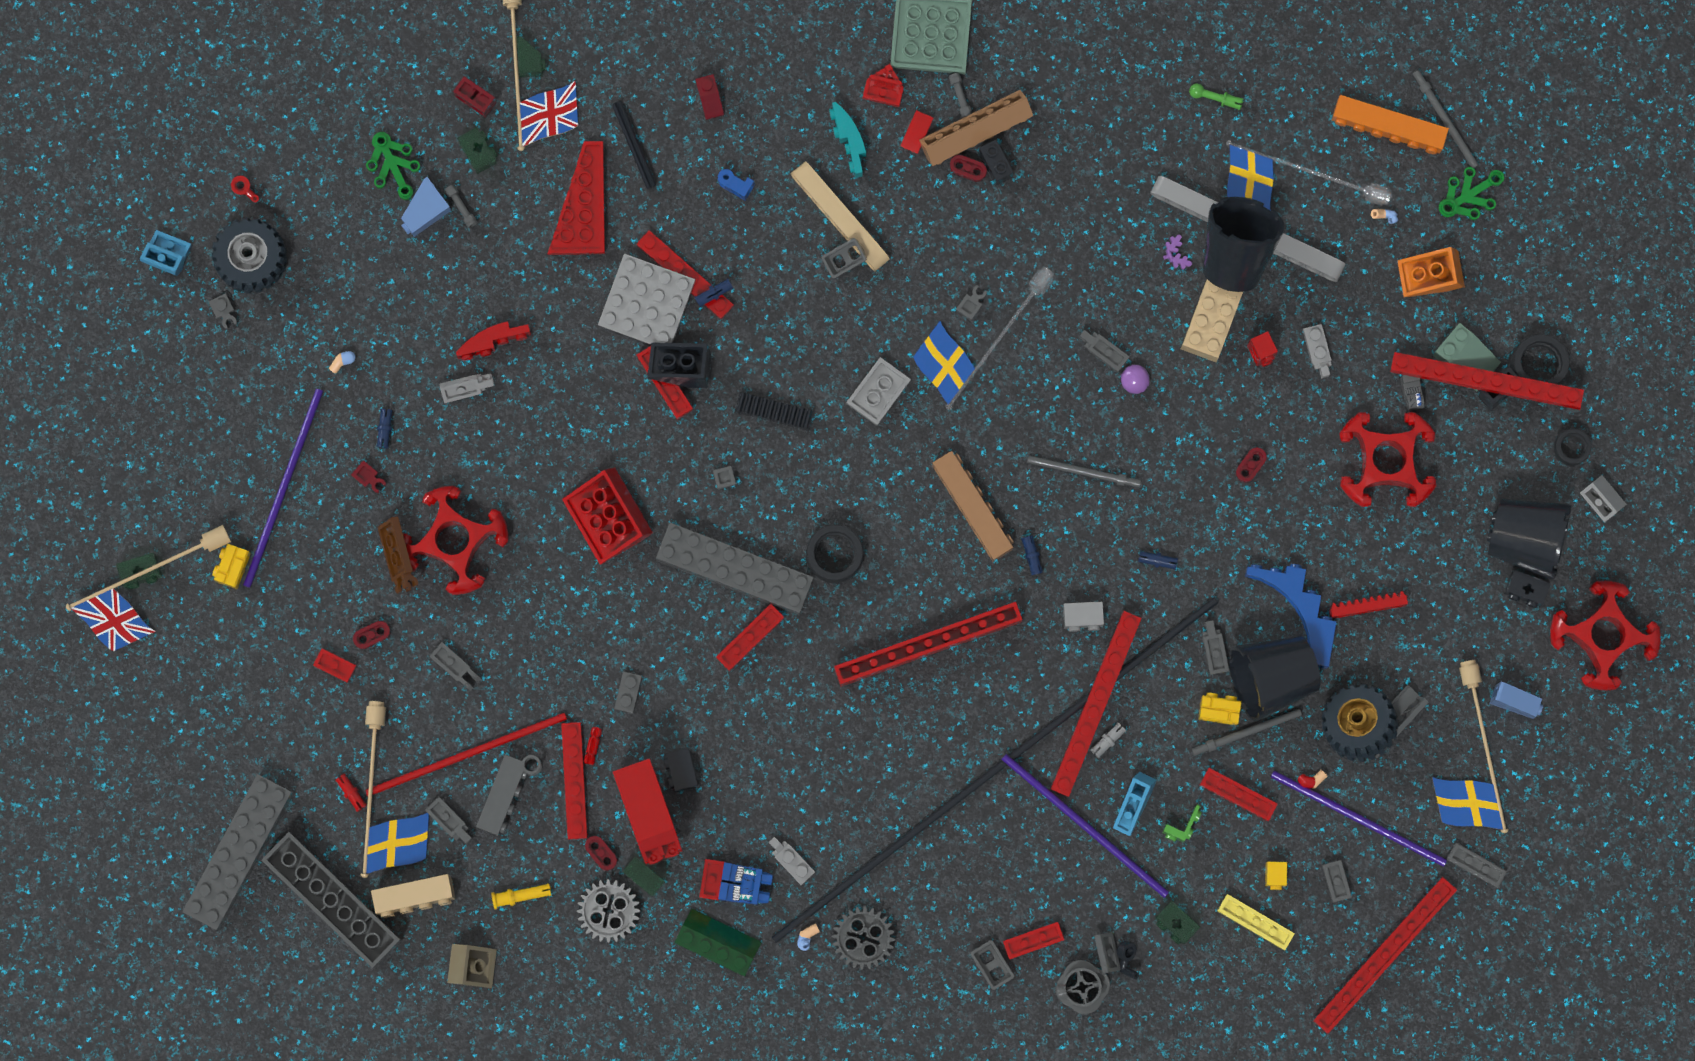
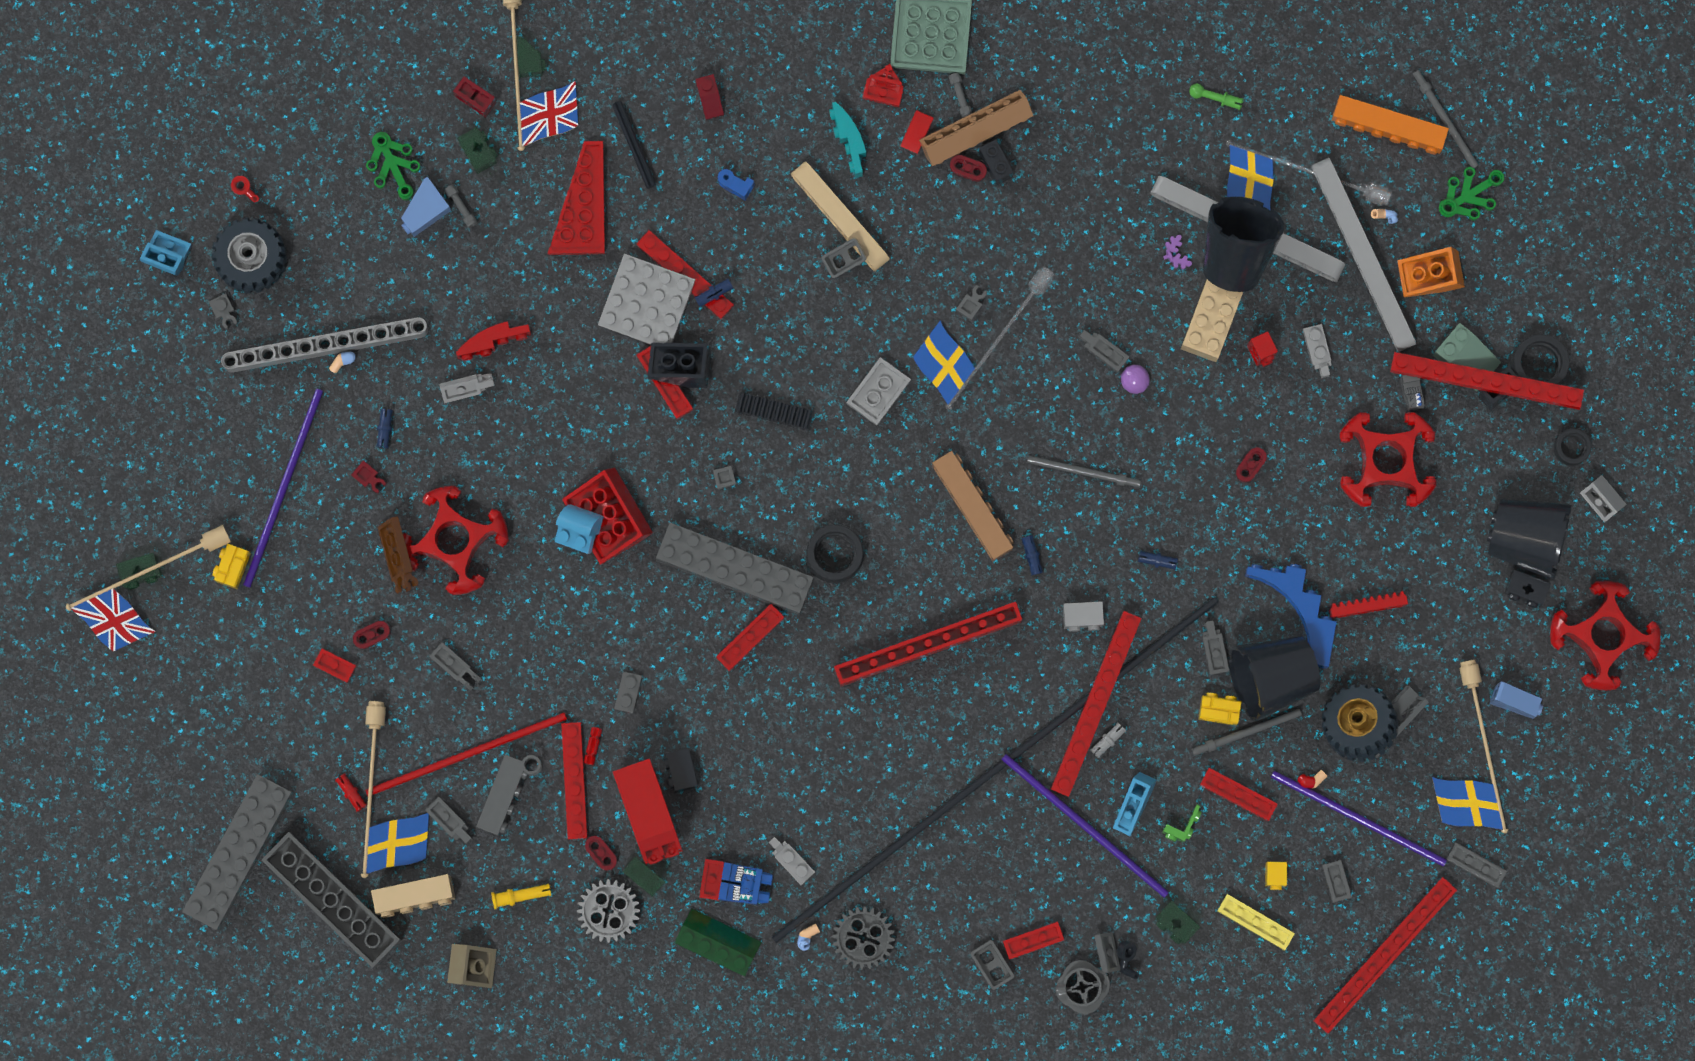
none -> light grey beam [221,318,428,372]
none -> dark azure brick [555,504,603,554]
none -> light grey beam [1311,157,1416,352]

